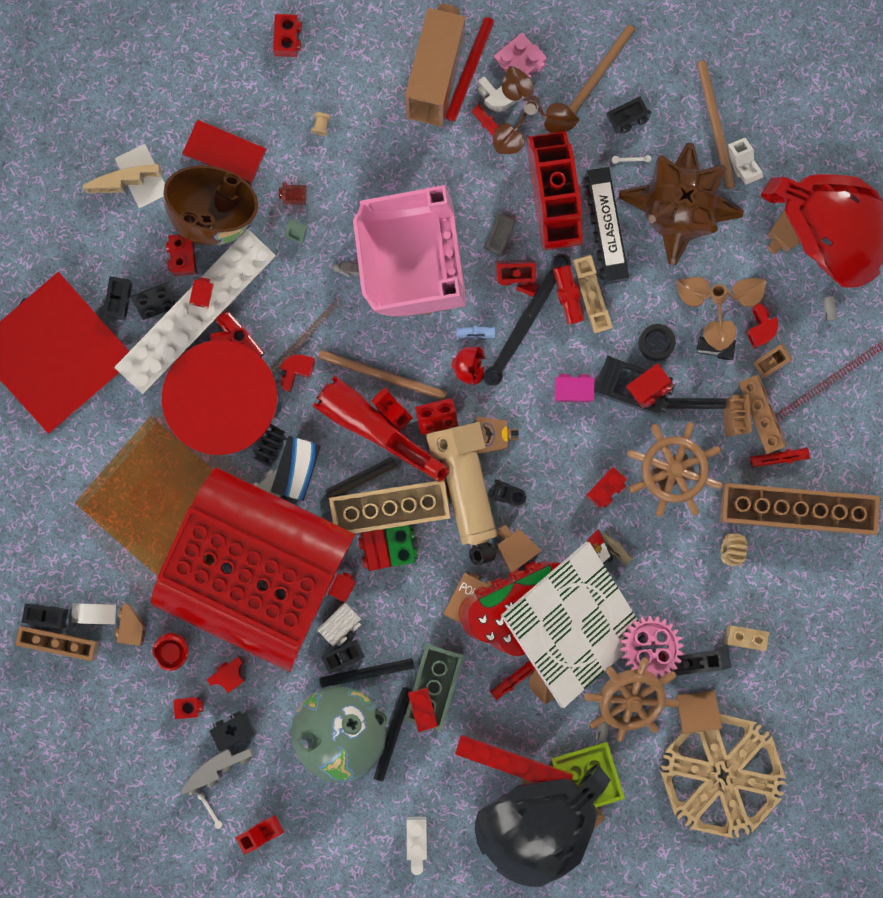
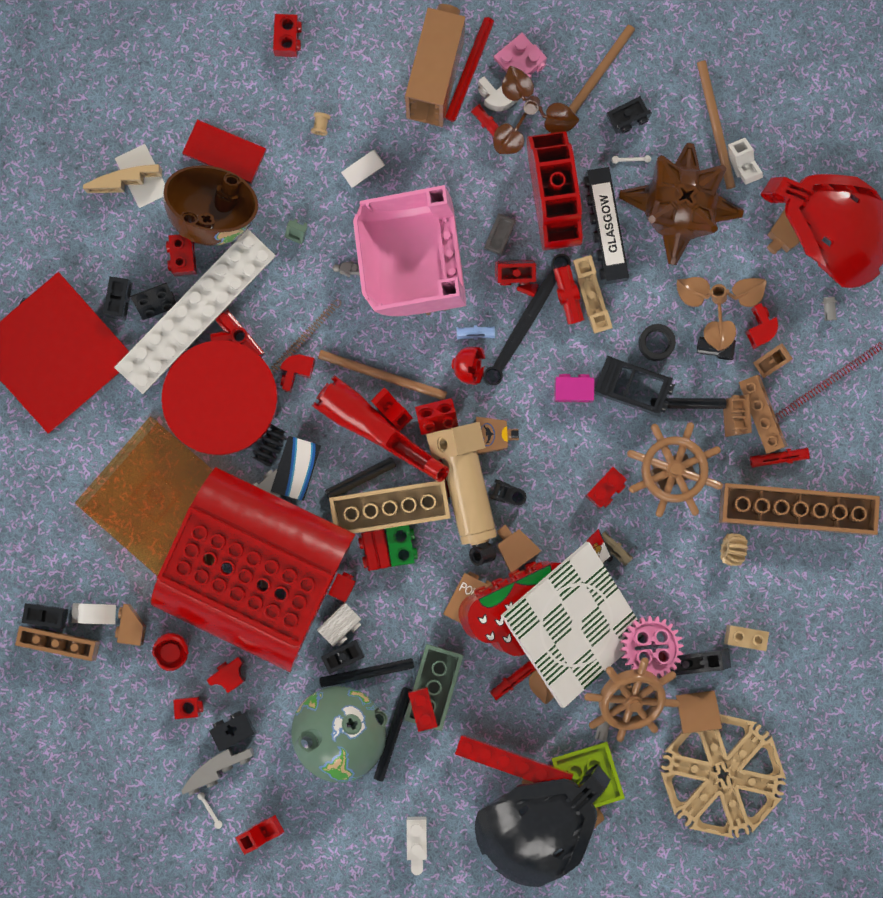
red brick [189,277,214,309] -> none
clear red bracket [279,182,307,205] -> none
red brick [626,363,674,409] -> none
none -> white slope [341,150,385,188]

